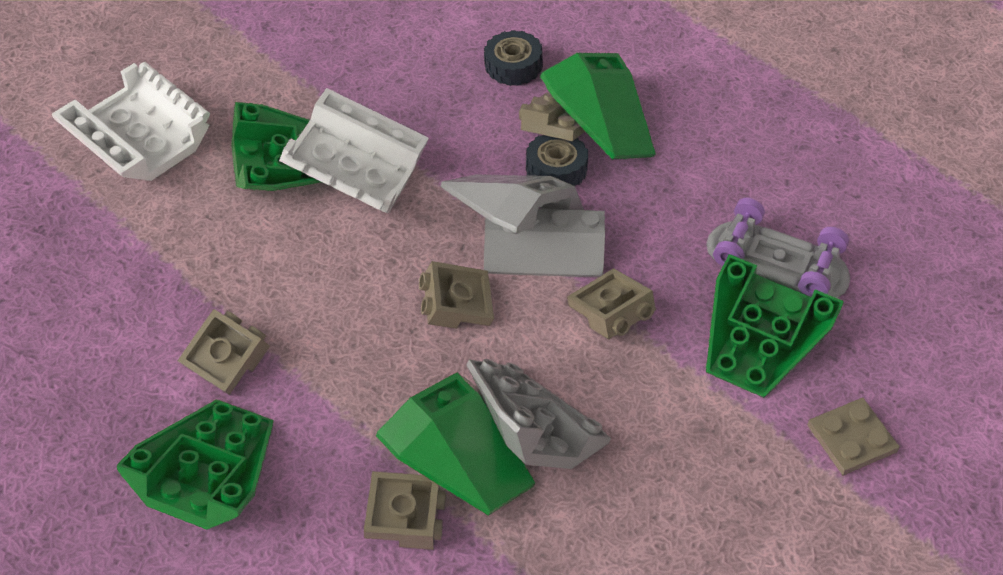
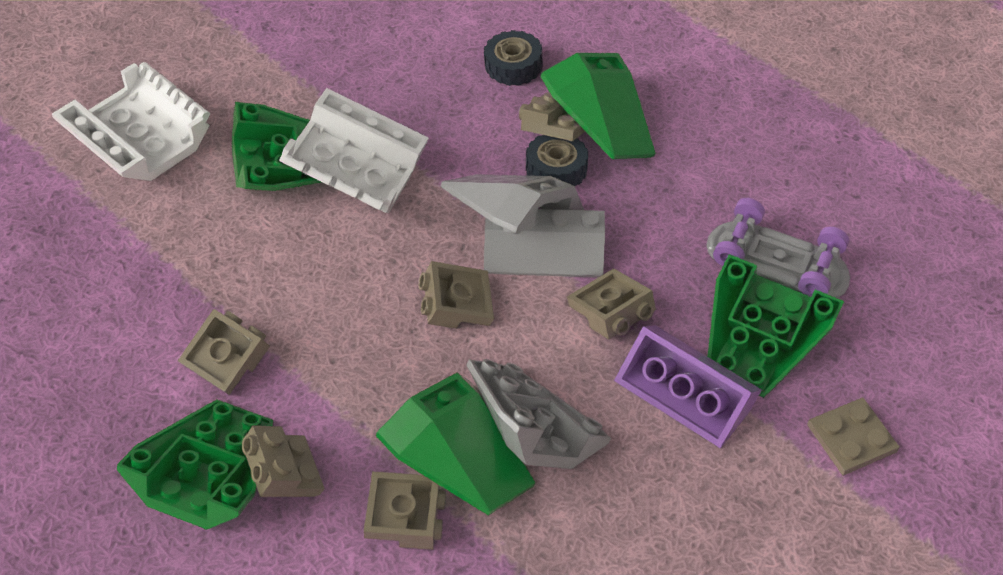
none -> dark tan plate [242,426,325,497]
none -> medium lavender slope [614,325,762,448]

